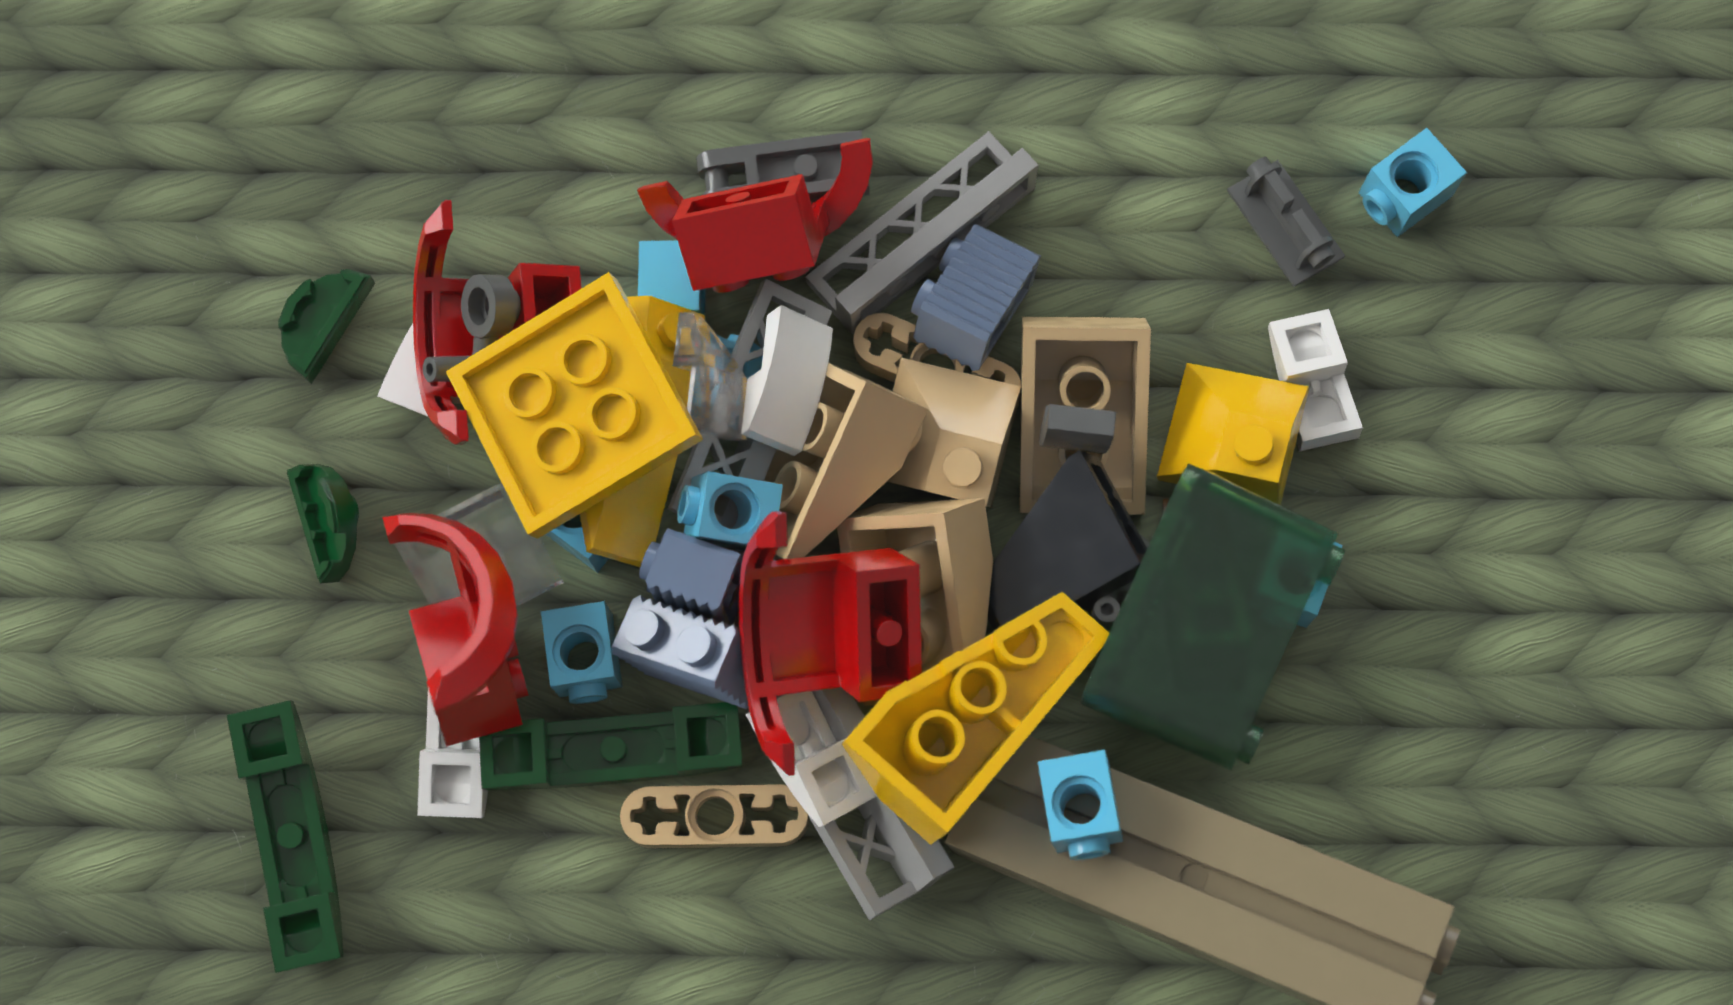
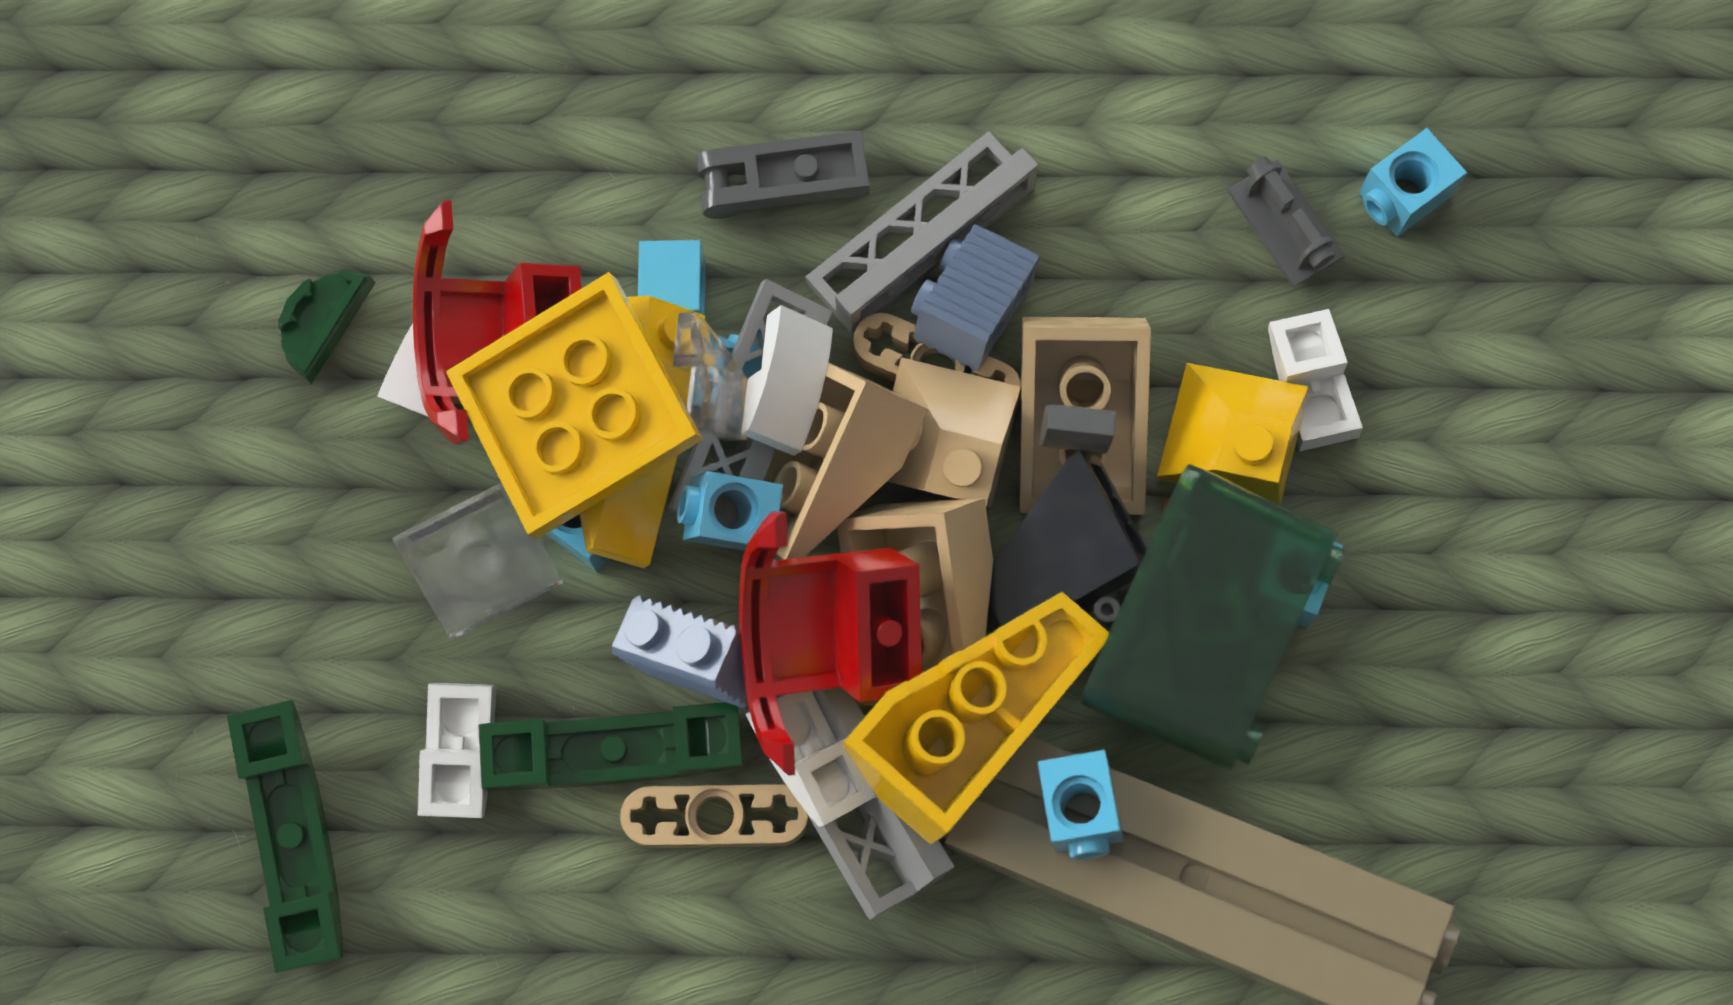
dark green plate [287,464,359,584] -> none
red piece [382,513,528,747] -> none
dark grey plate [423,274,521,382] -> none
medium azure brick [541,601,622,704] -> none
red piece [637,138,873,293] -> none
sand blue brick [639,528,742,626] -> none

